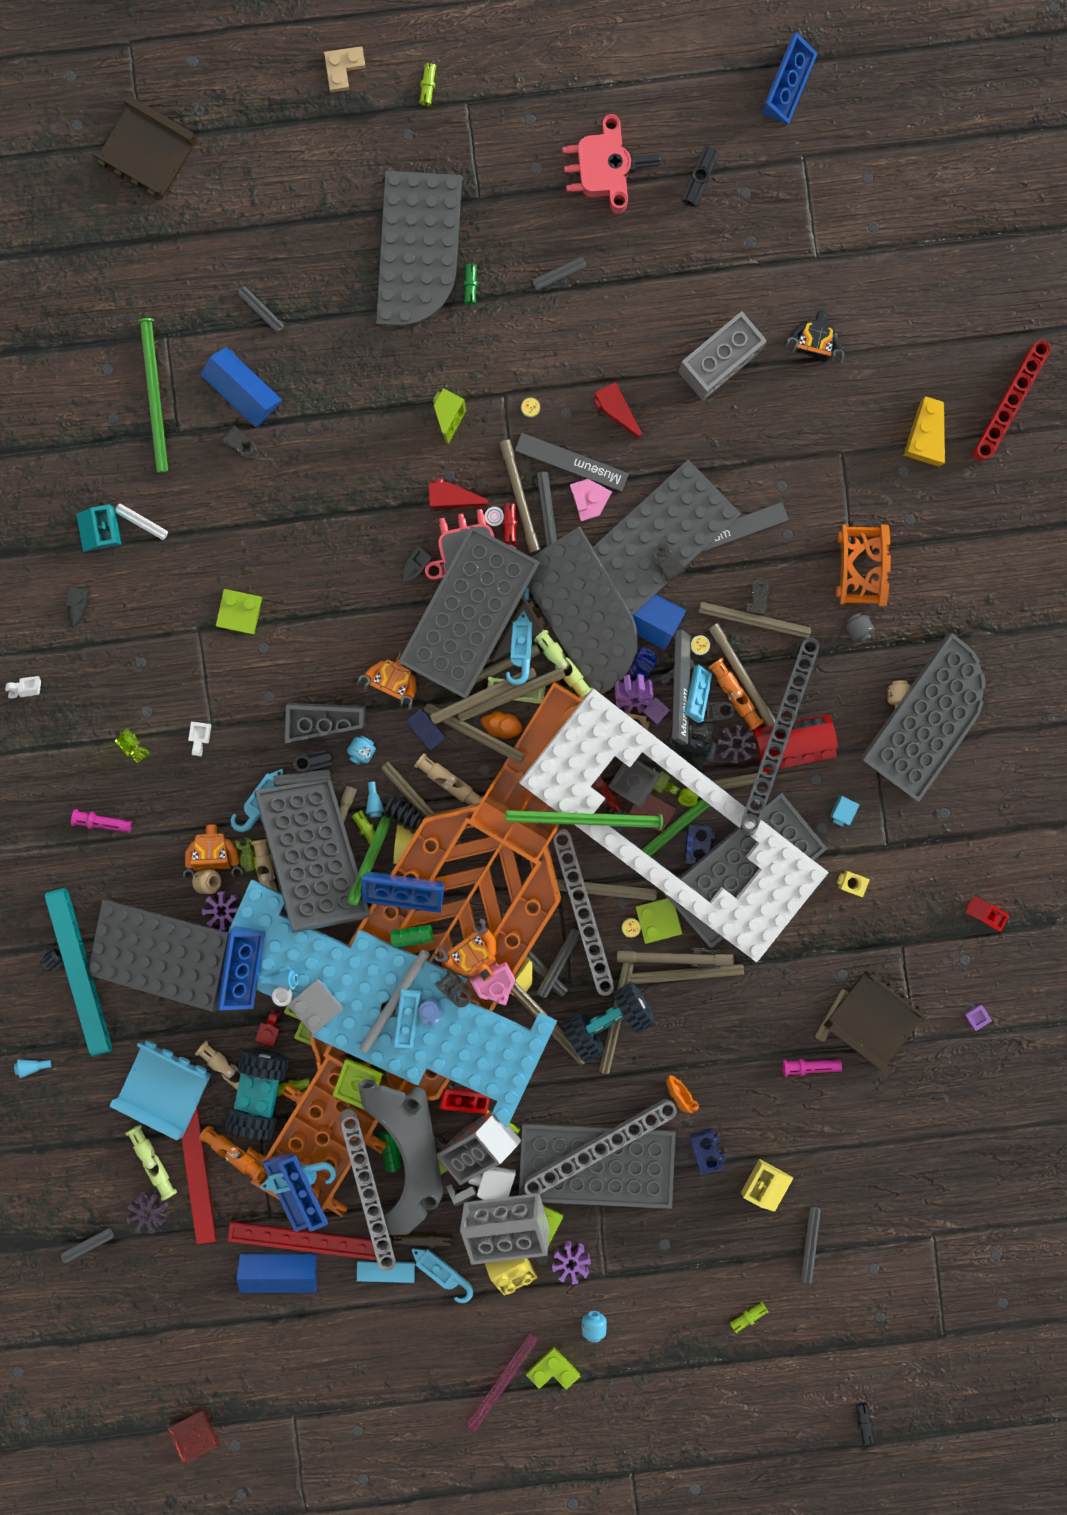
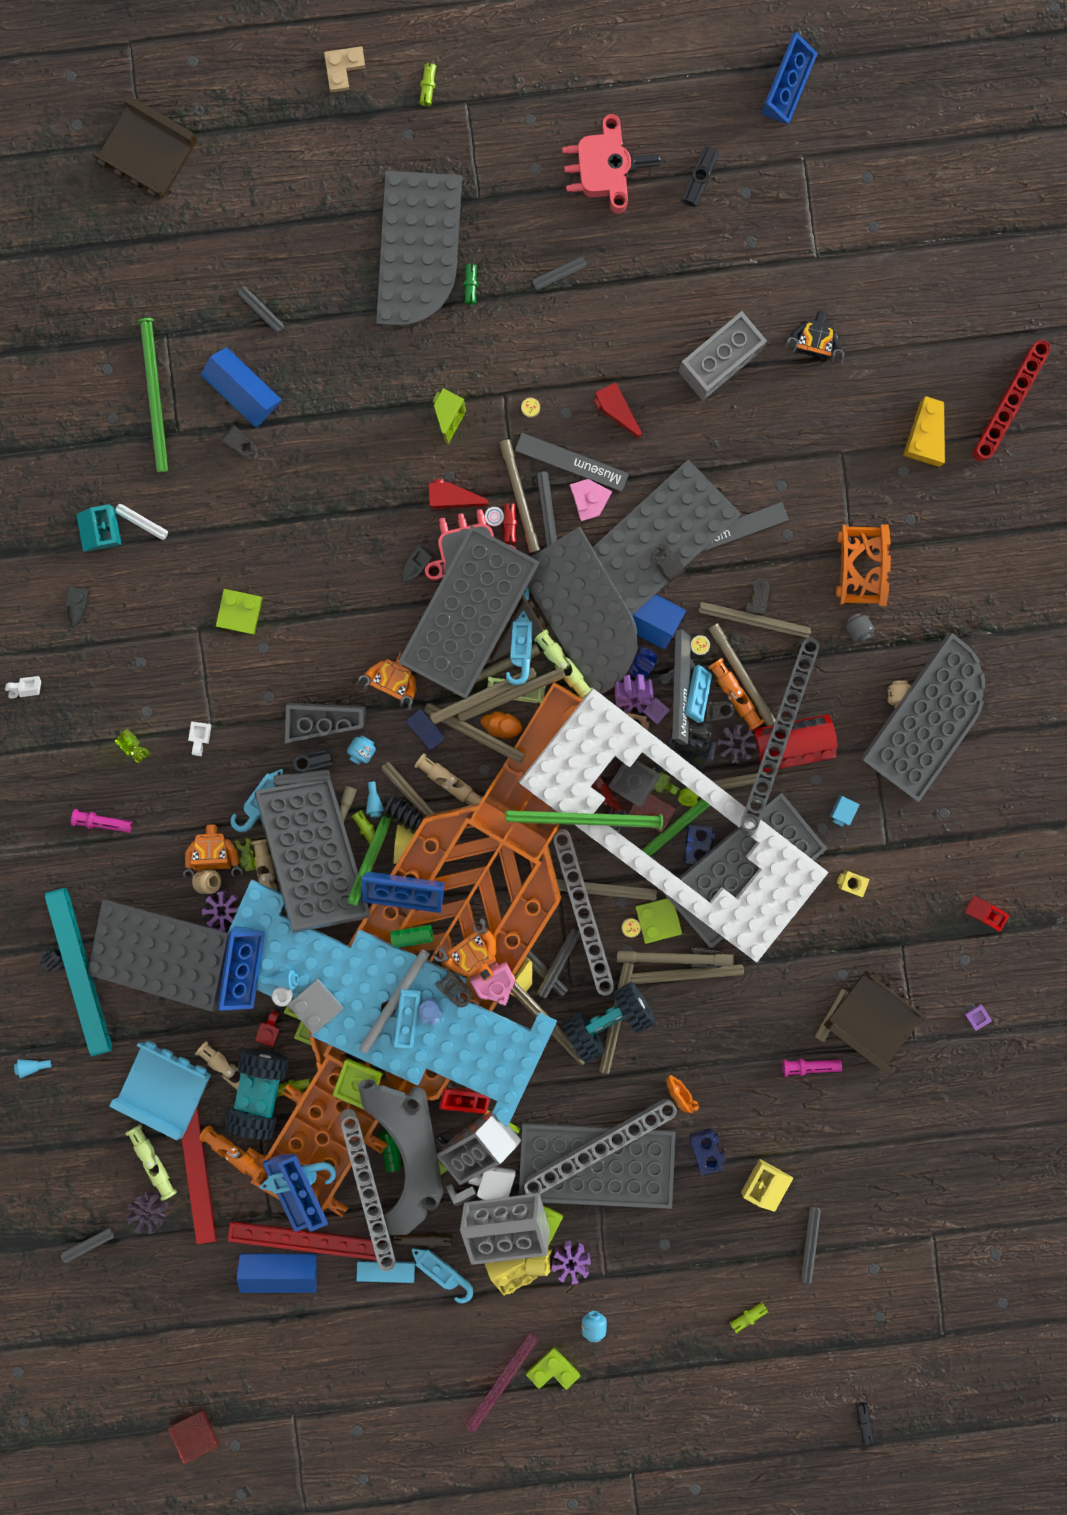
none -> light yellow piece [525,1249,553,1276]

